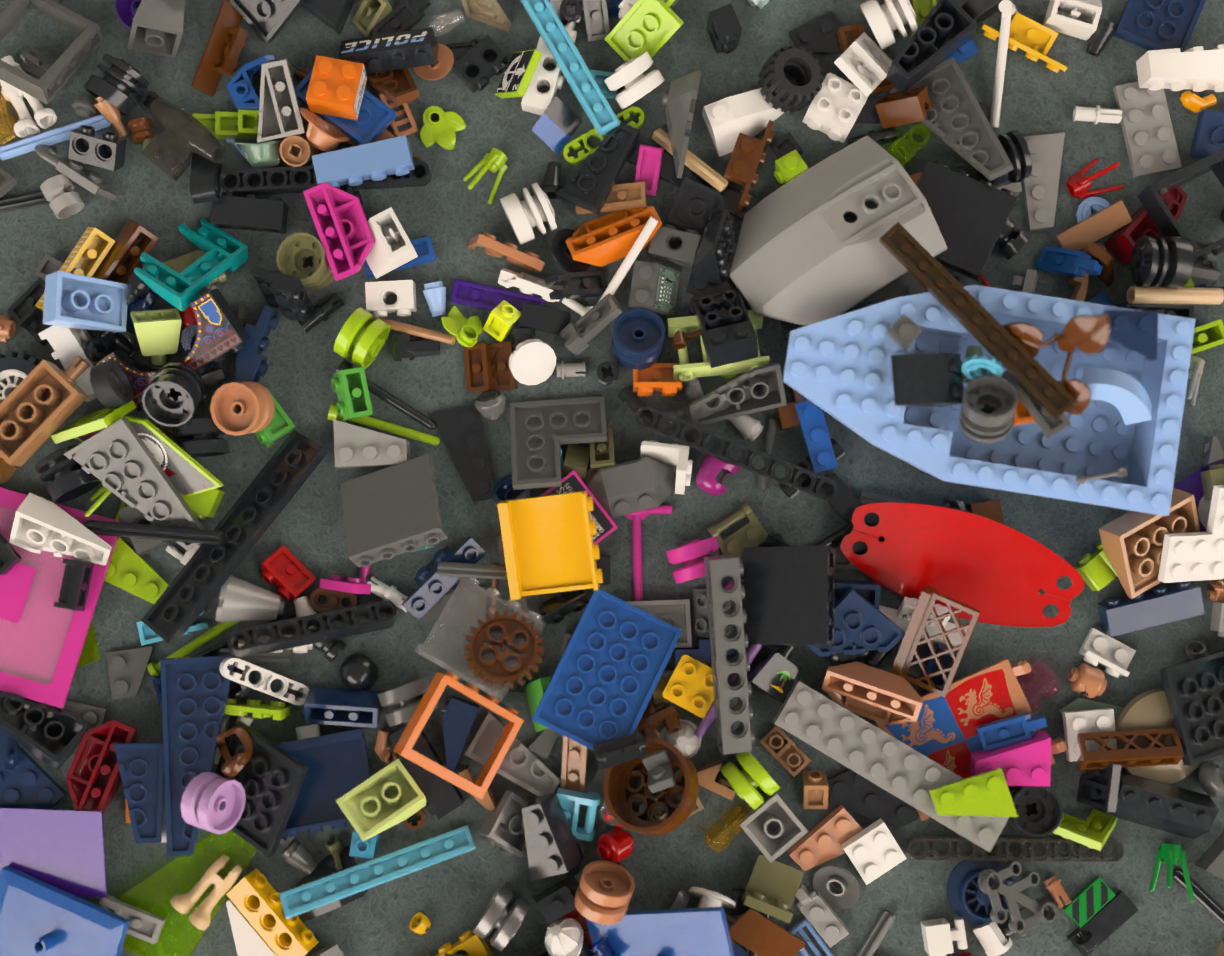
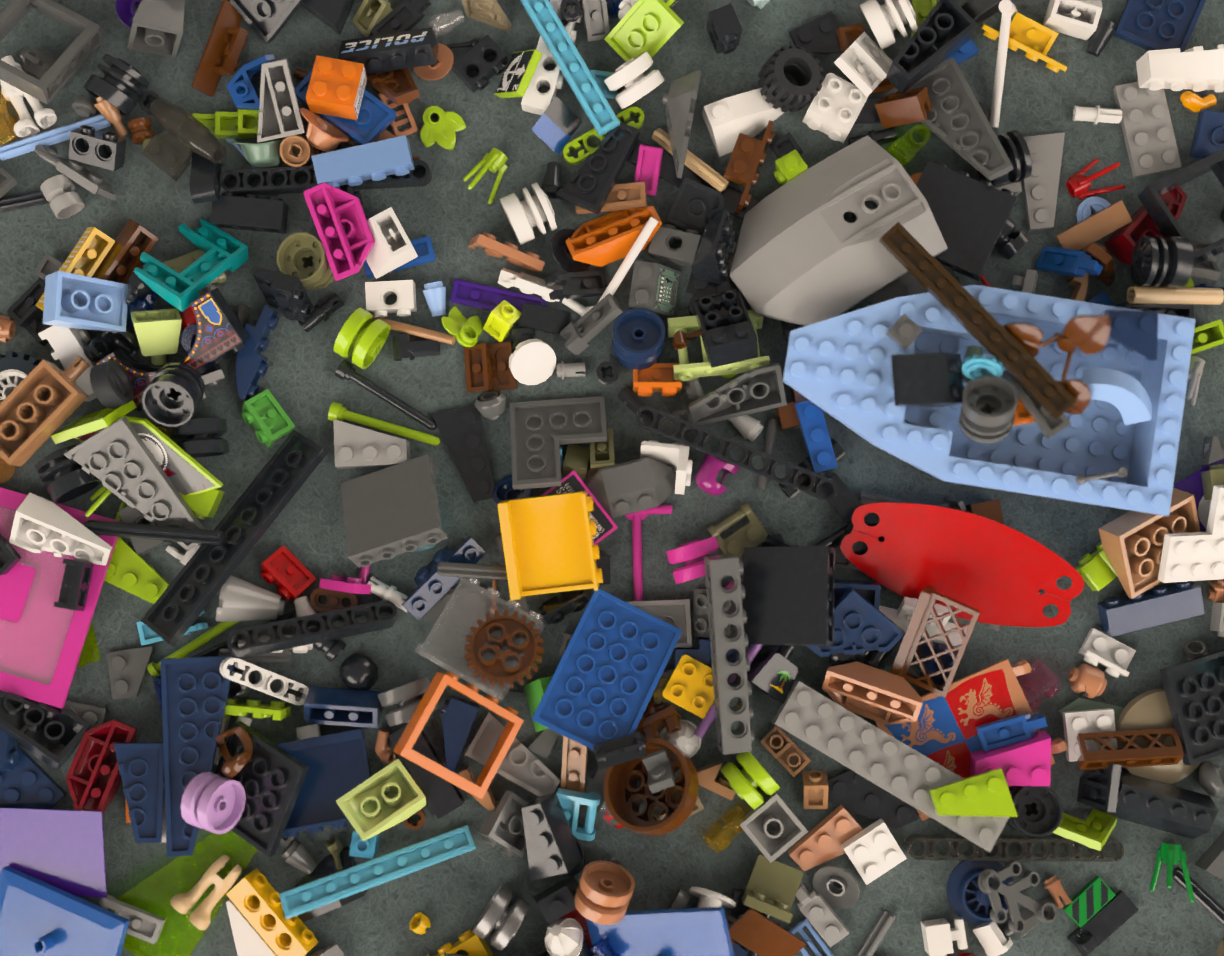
nougat wheel [210,381,275,436] -> none
bright green brick [331,367,373,421] -> none
red head [598,828,634,863] -> none

